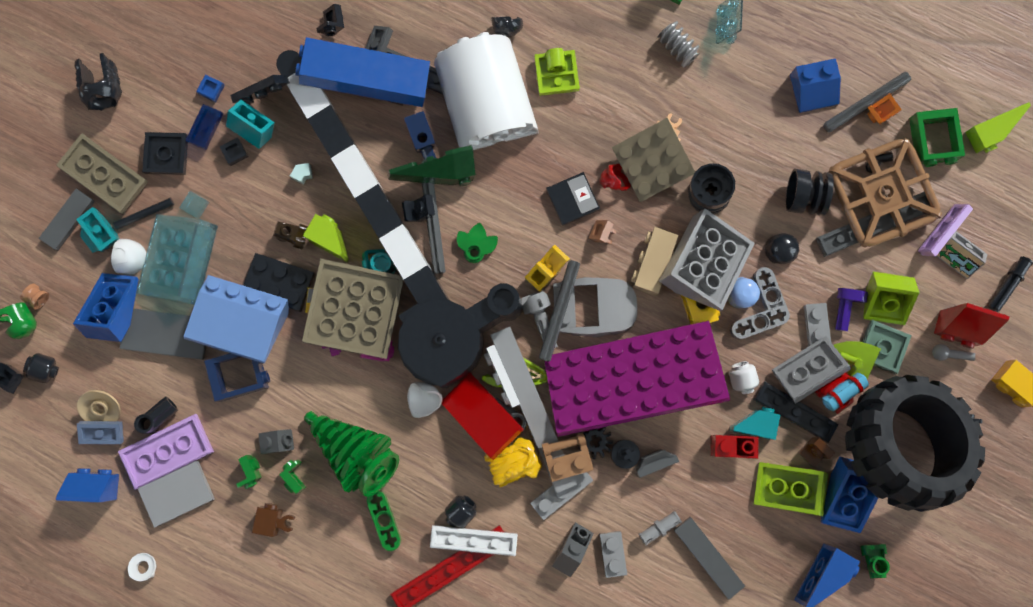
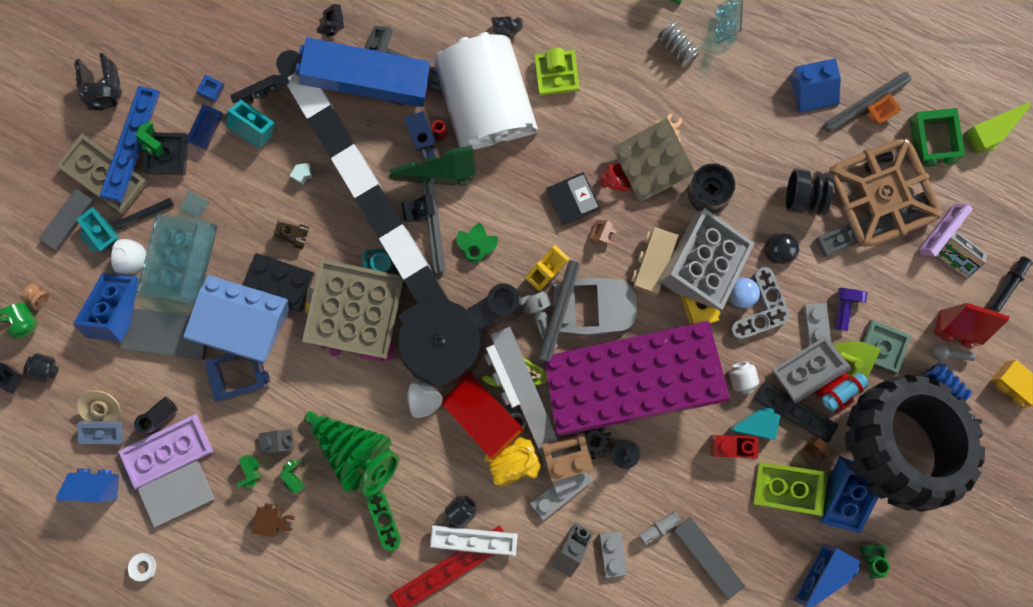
black plate [220,137,249,166] -> none
lime slope [303,214,349,262] -> none
dark grey slope [634,449,679,478] -> none
lime slope [863,271,920,325] -> none
none -> blue tile [100,86,160,203]
none -> green bracket [135,121,163,158]
none -> red pin [432,120,448,140]
none -> blue piece [923,362,972,402]

